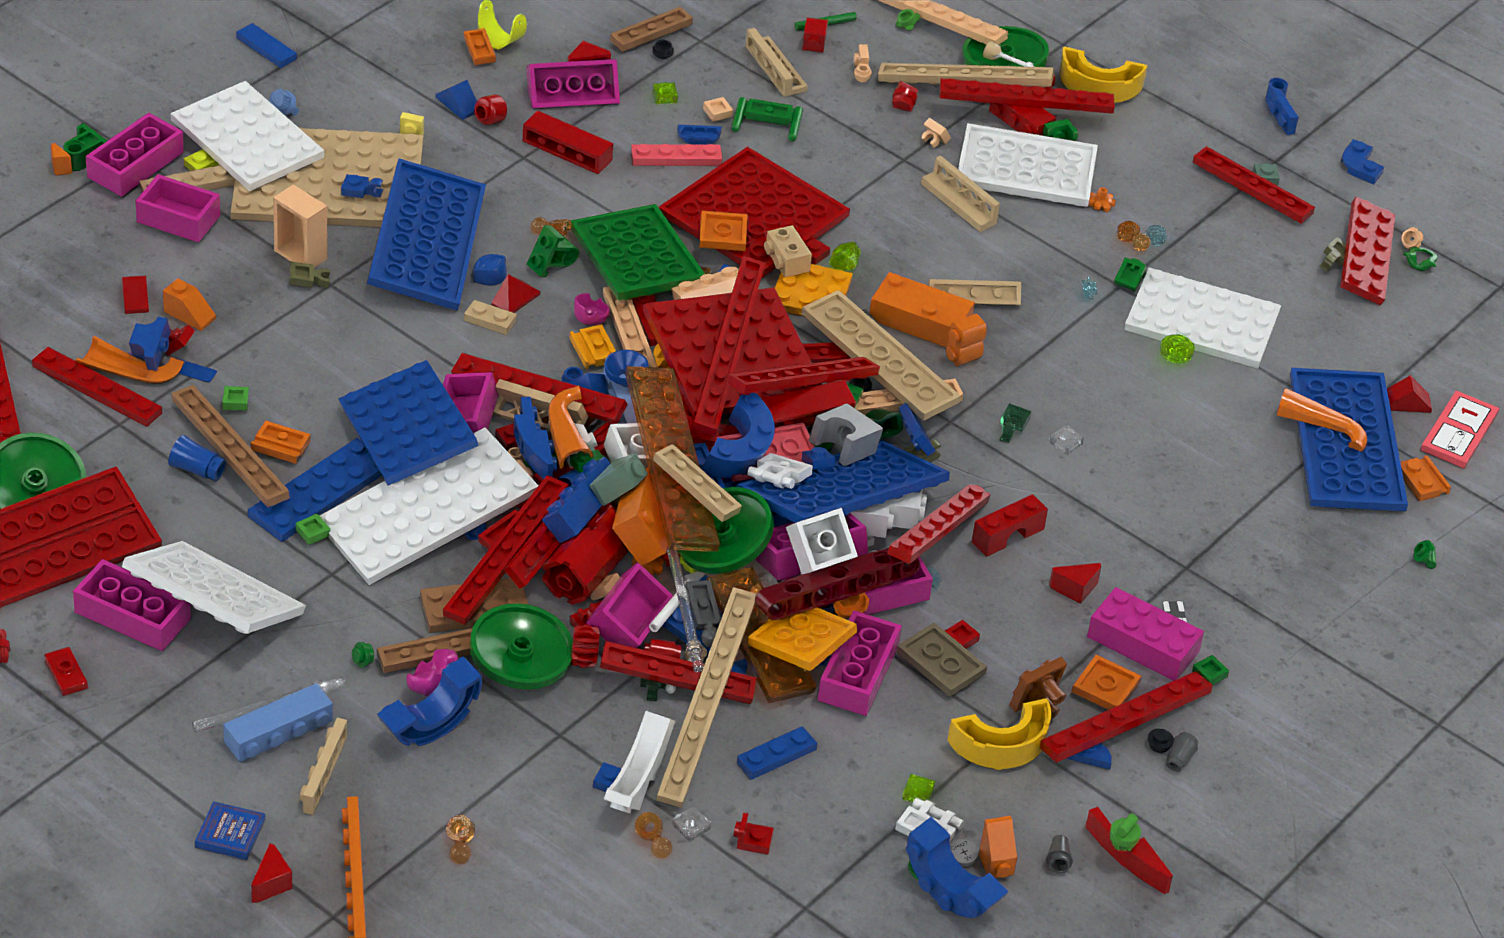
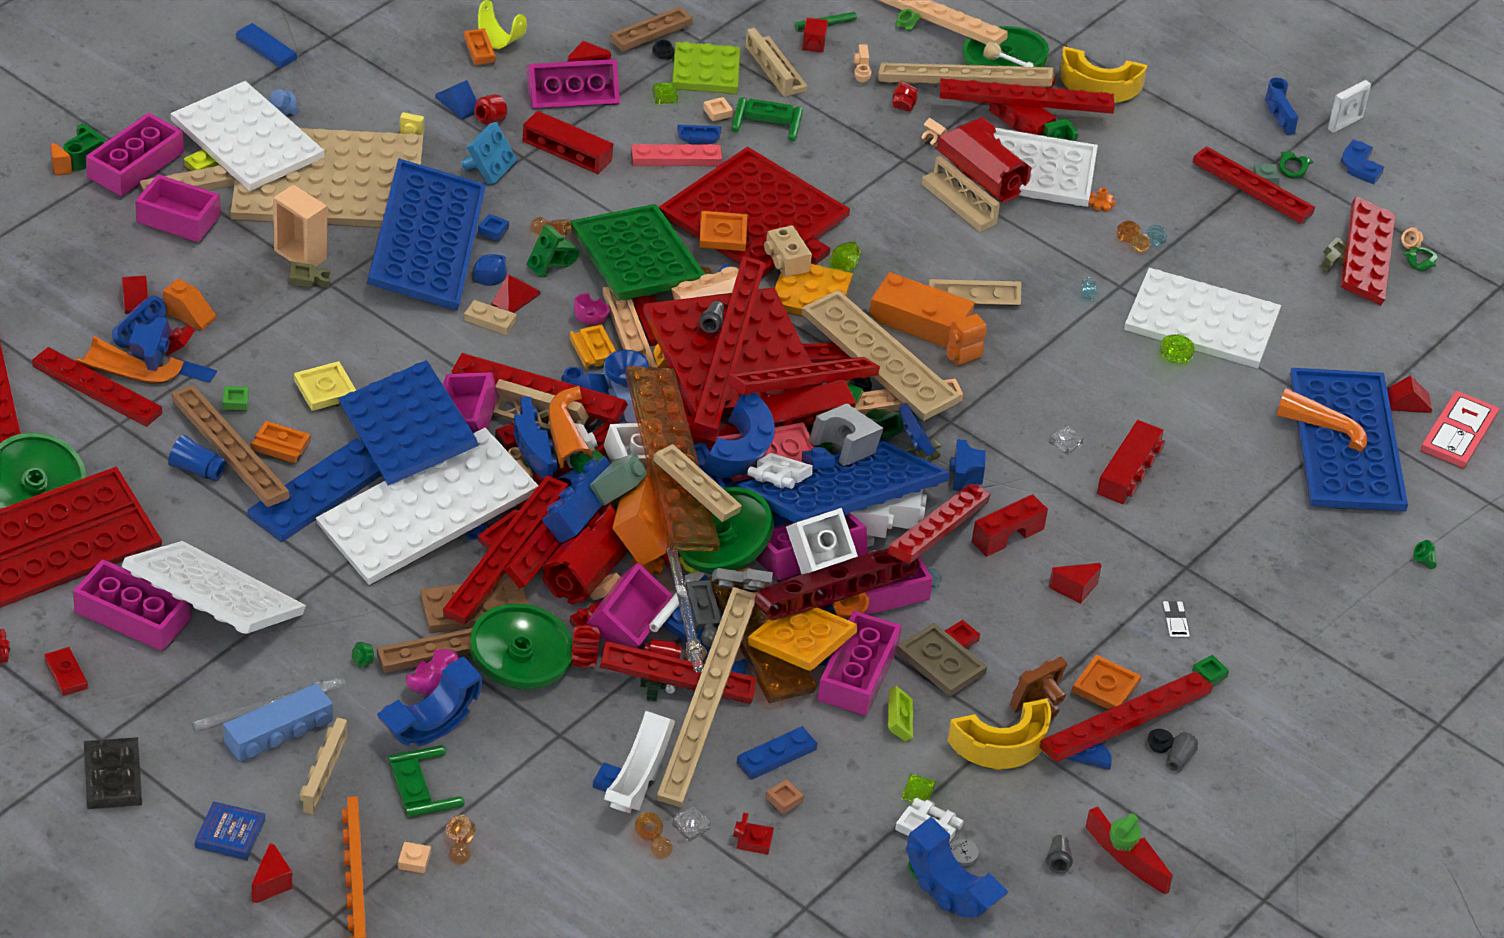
bright green plate [296,514,331,545] -> none
blue plate [341,174,383,198] -> none
orange slope [978,816,1017,878] -> none
clear green plate [1000,403,1032,443] -> none
dark pink brick [1087,587,1204,681] -> none
green bracket [1114,257,1146,292] -> none
orange plate [1400,455,1451,501] -> none
none -> clear smoke plate [84,737,142,809]
none -> blue plate [112,296,166,348]
none -> light yellow plate [294,361,356,411]
none -> green plate [388,745,465,818]
none -> light nougat plate [398,841,431,874]
none -> dark azure plate [462,122,517,185]
none -> blue plate [478,214,509,241]
none -> lime plate [672,42,740,94]
none -> dark grey cone [699,301,724,333]
none -> light grey plate [711,568,773,592]
none -> nougat plate [766,779,804,814]
none -> lime plate [888,685,913,742]
none -> red brick [937,117,1032,203]
none -> blue brick [949,439,986,491]
none -> red brick [1097,419,1165,504]
none -> green piece [1279,151,1314,179]
none -> white tile [1328,80,1371,133]

